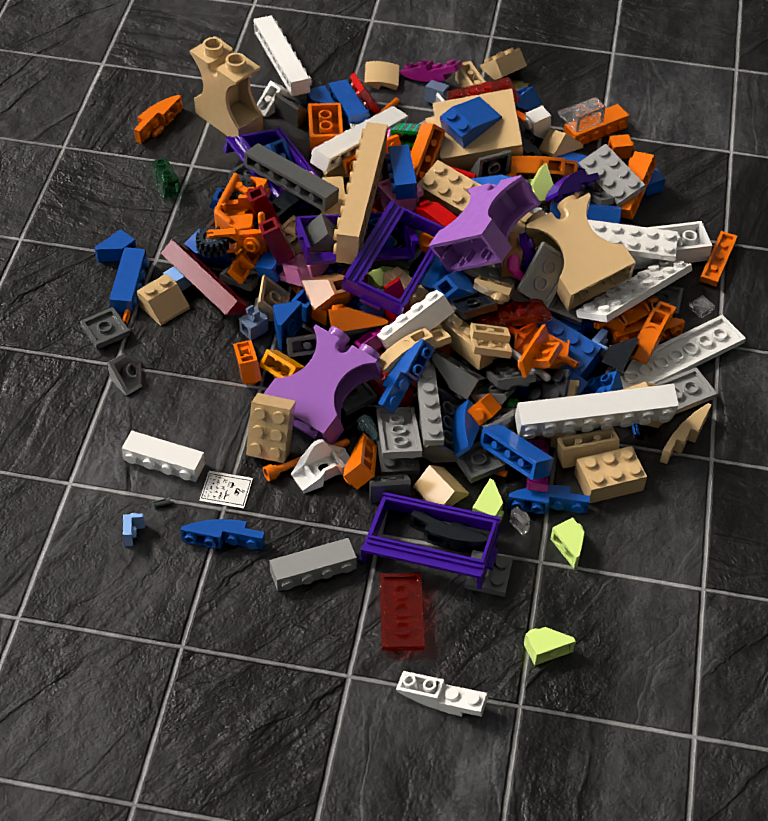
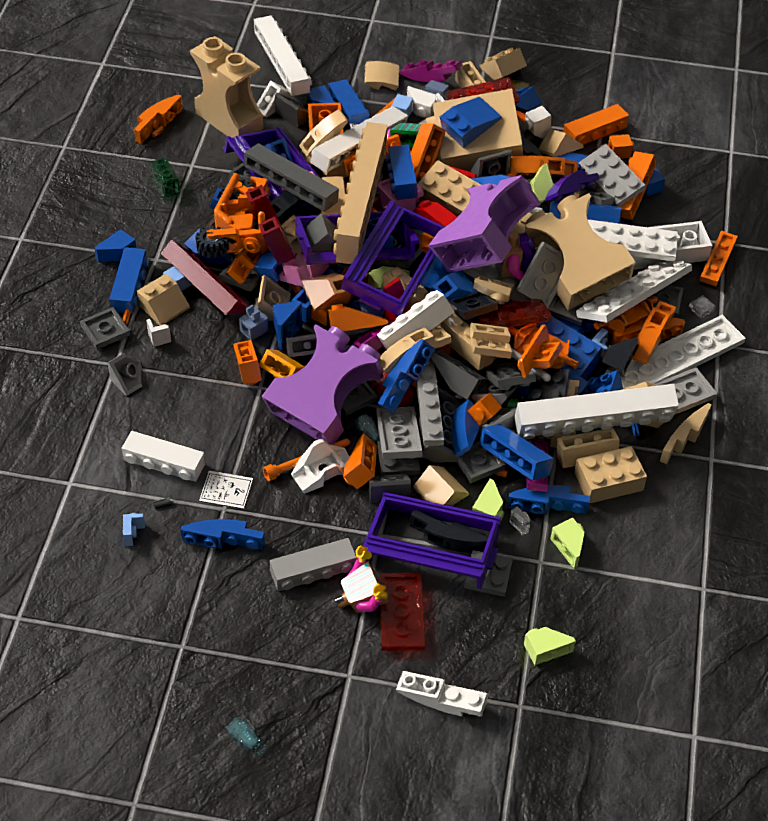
tan brick [246,393,296,463] -> none
red plate [350,73,380,114] -> none
clear slope [558,97,606,132] -> none
none -> white panel [146,319,171,347]
none -> clear light blue cone [226,716,260,749]
none -> tan slope [299,110,348,166]
none -> torso [335,546,388,613]
none -> light blue brick [391,94,413,119]
none -> white slope [407,86,436,118]

